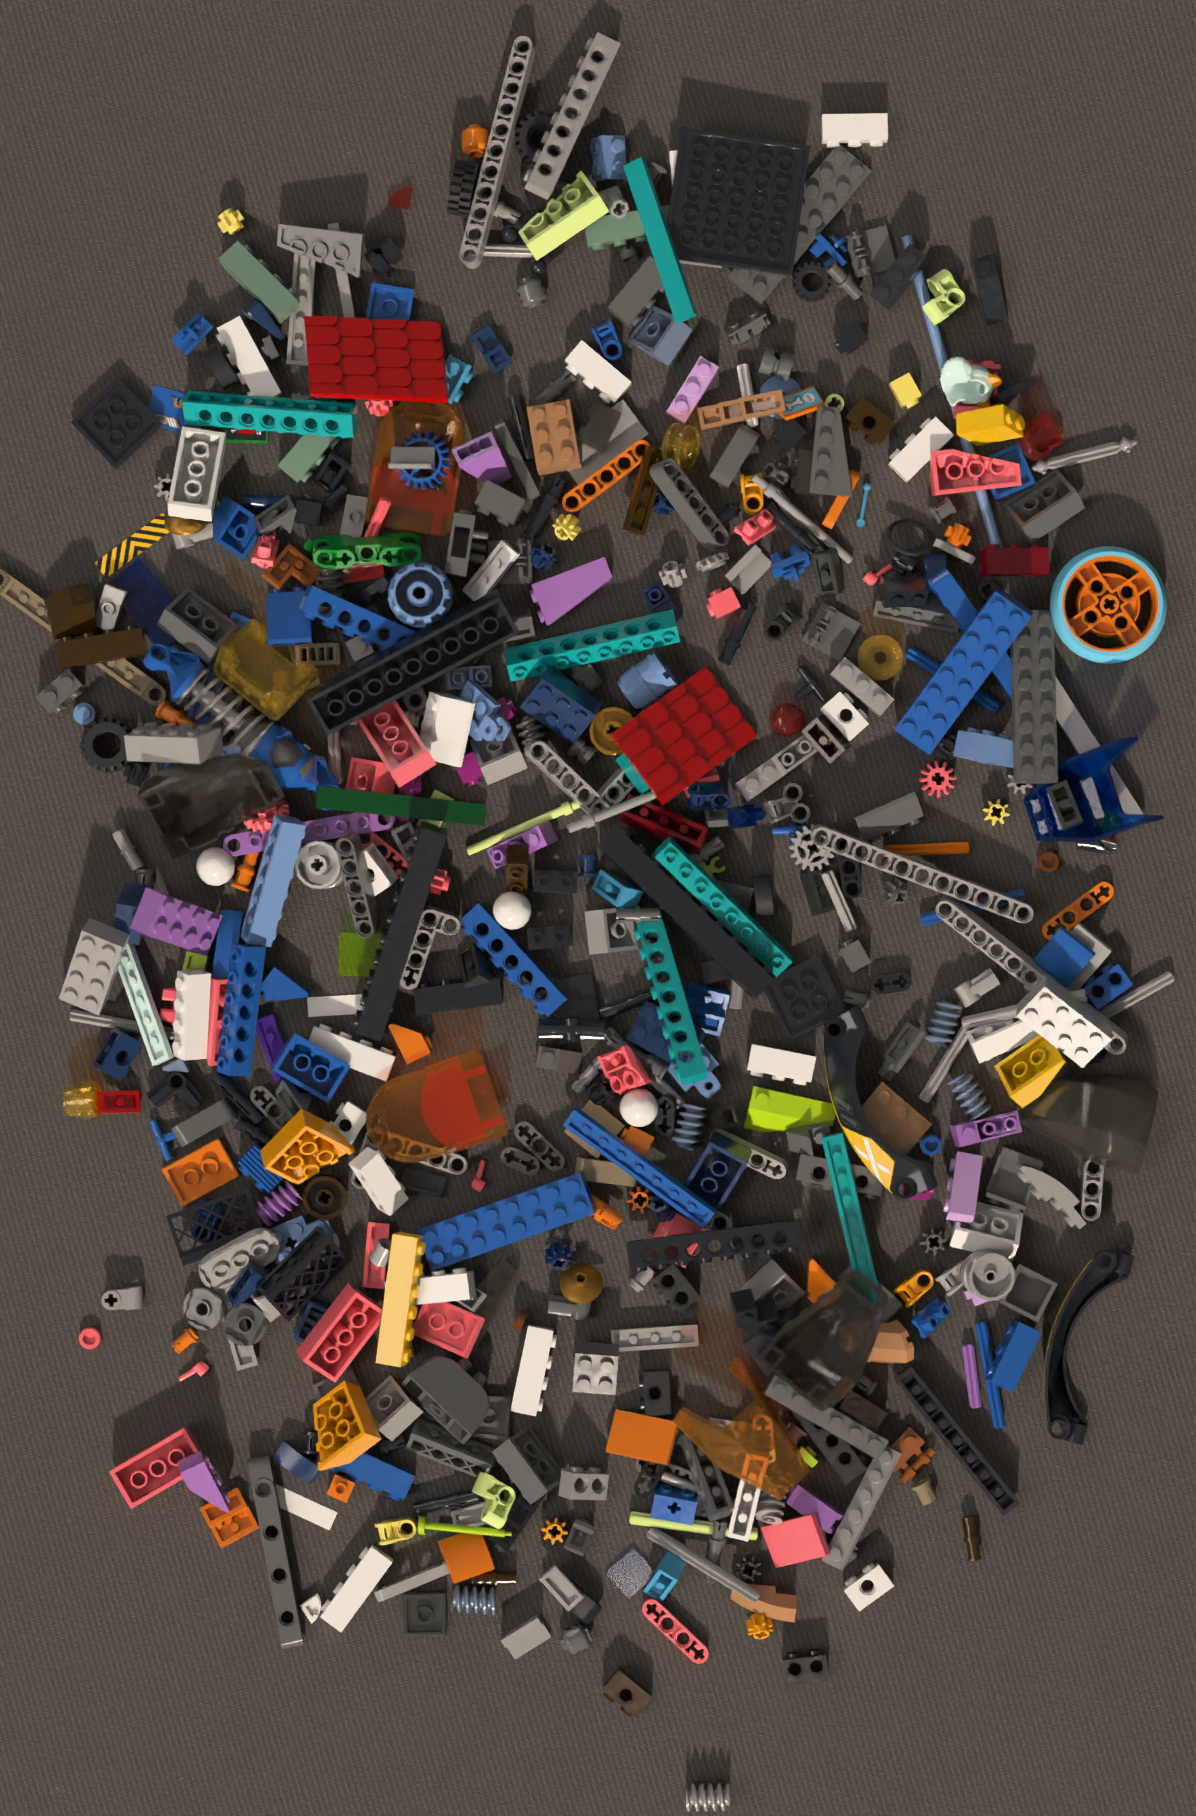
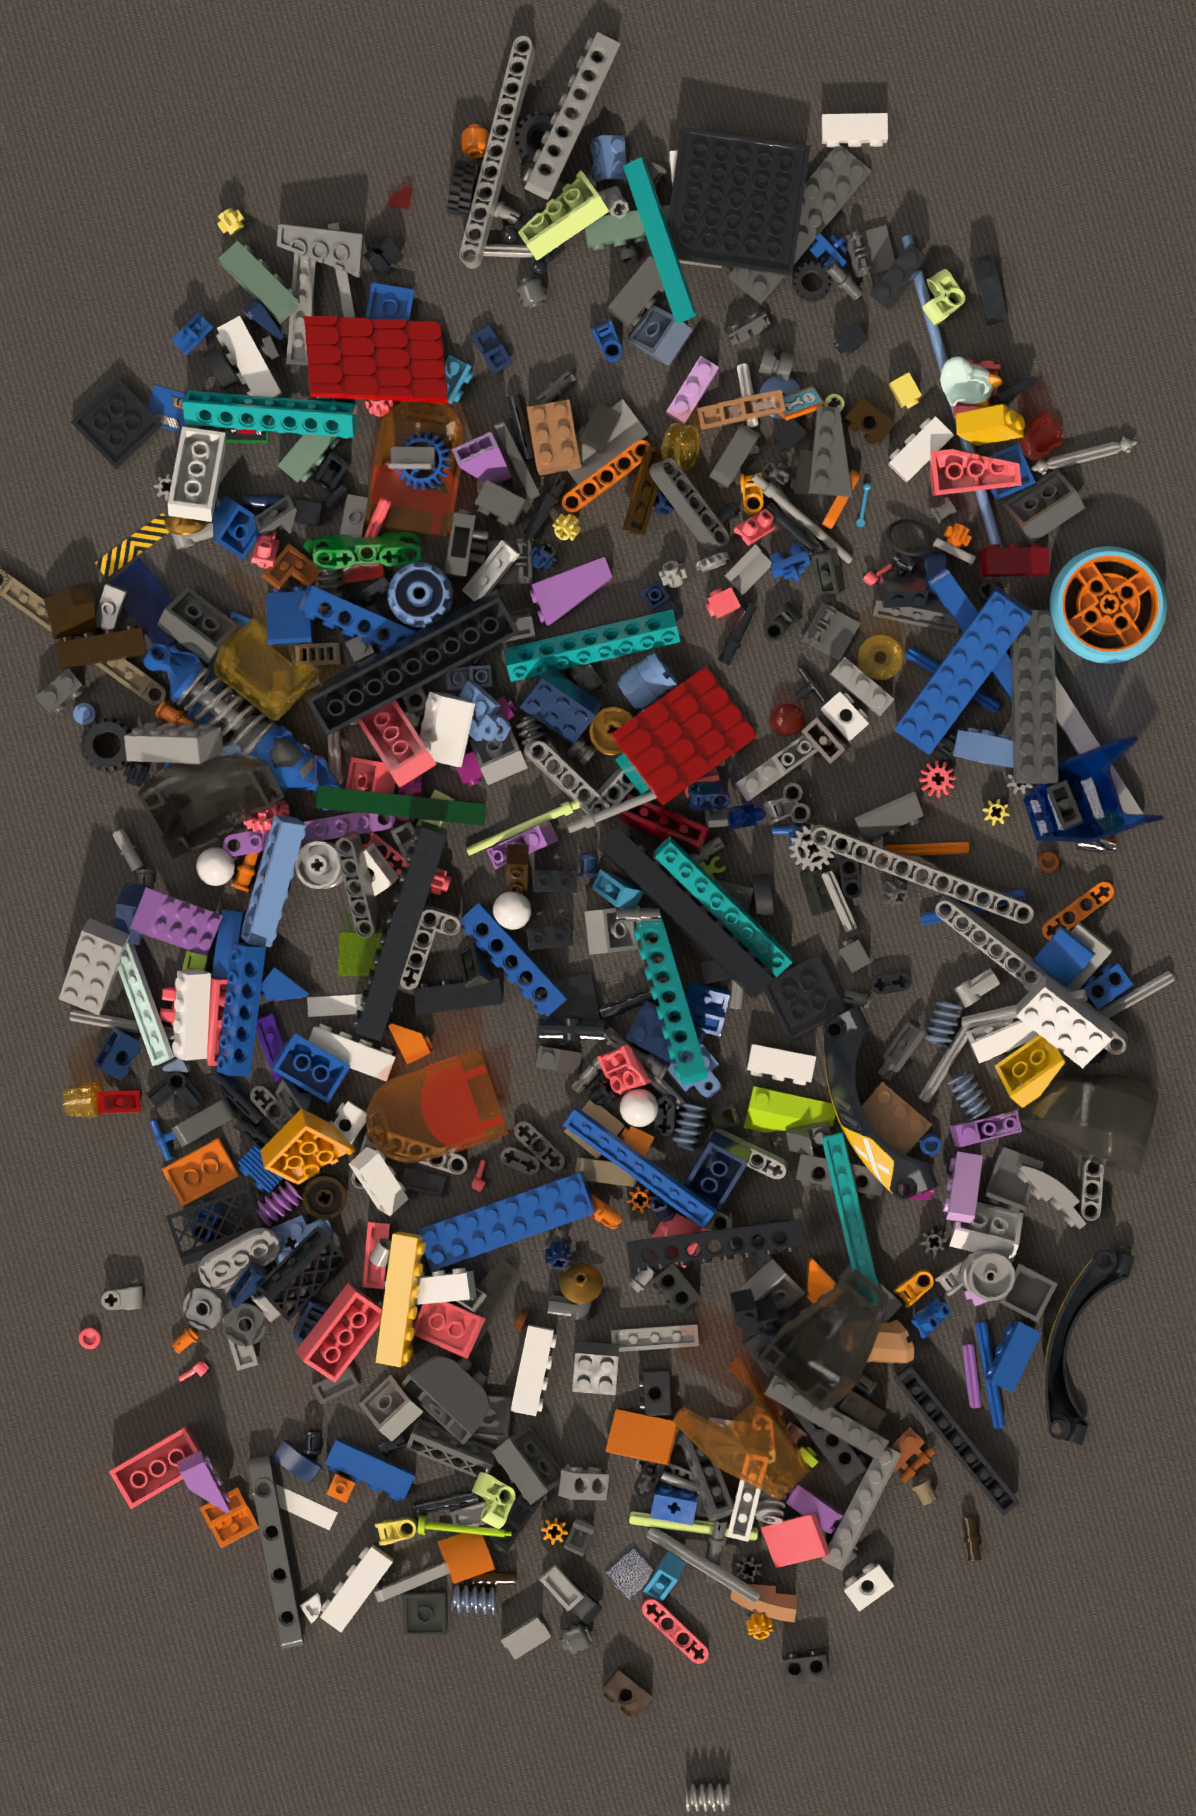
light orange wedge [313,1380,381,1471] -> none
white brick [565,340,632,404] -> none

